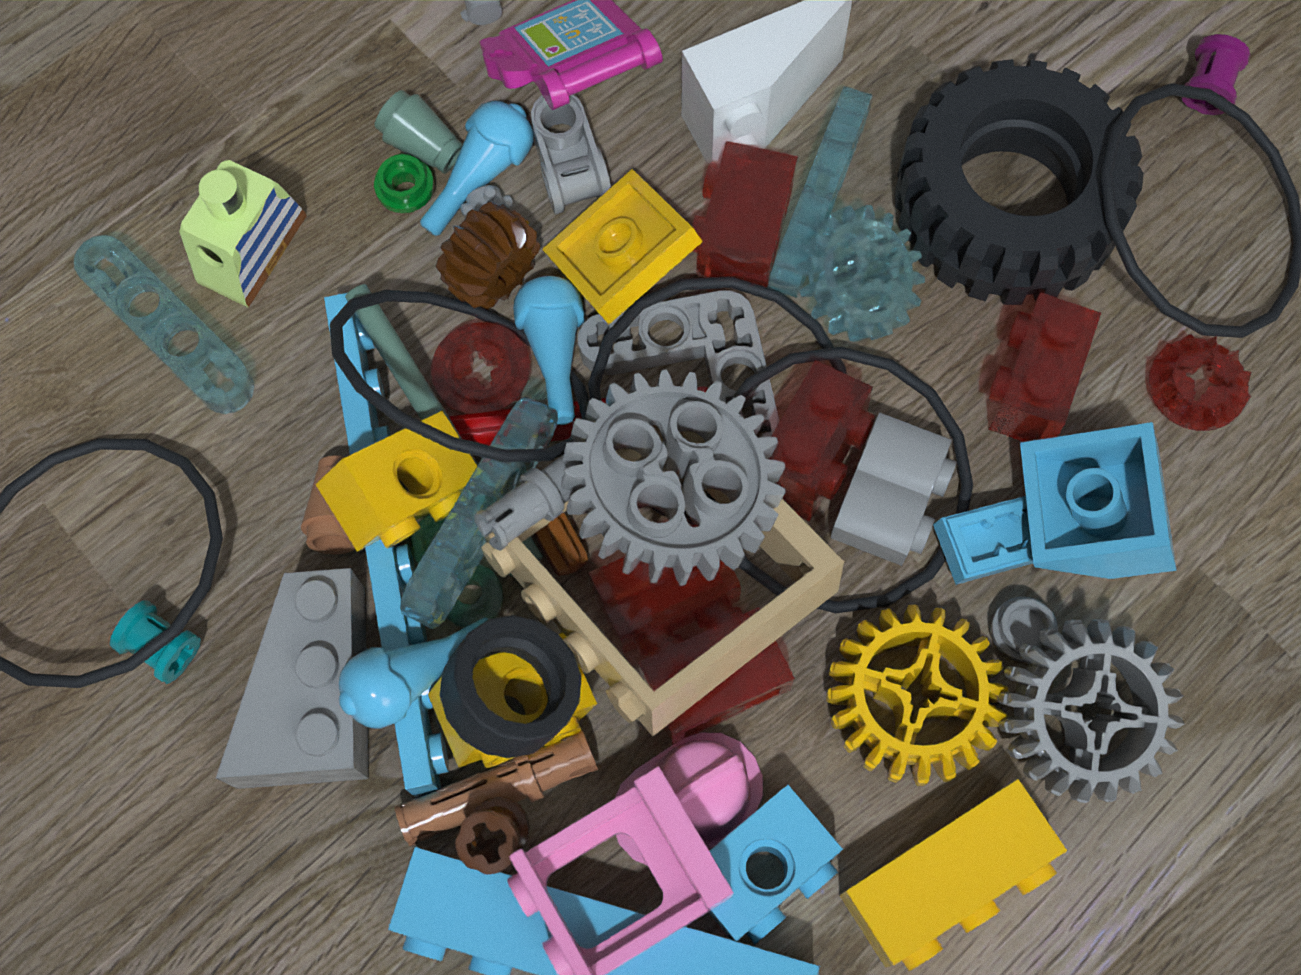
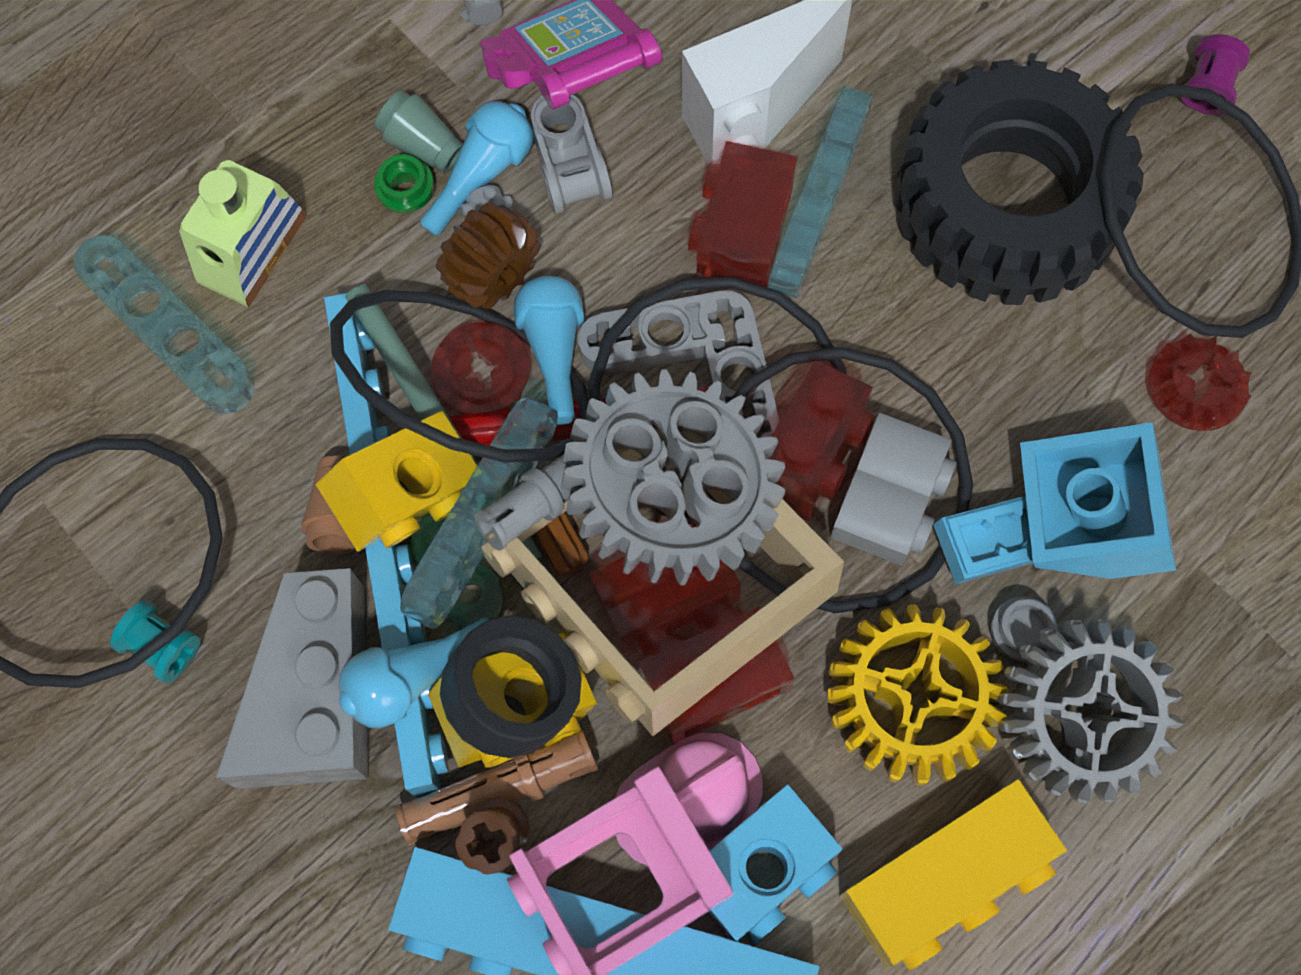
yellow plate [542,169,703,324] -> none
clear light blue gear [796,205,925,342] -> none
clear red brick [987,292,1101,442] -> none

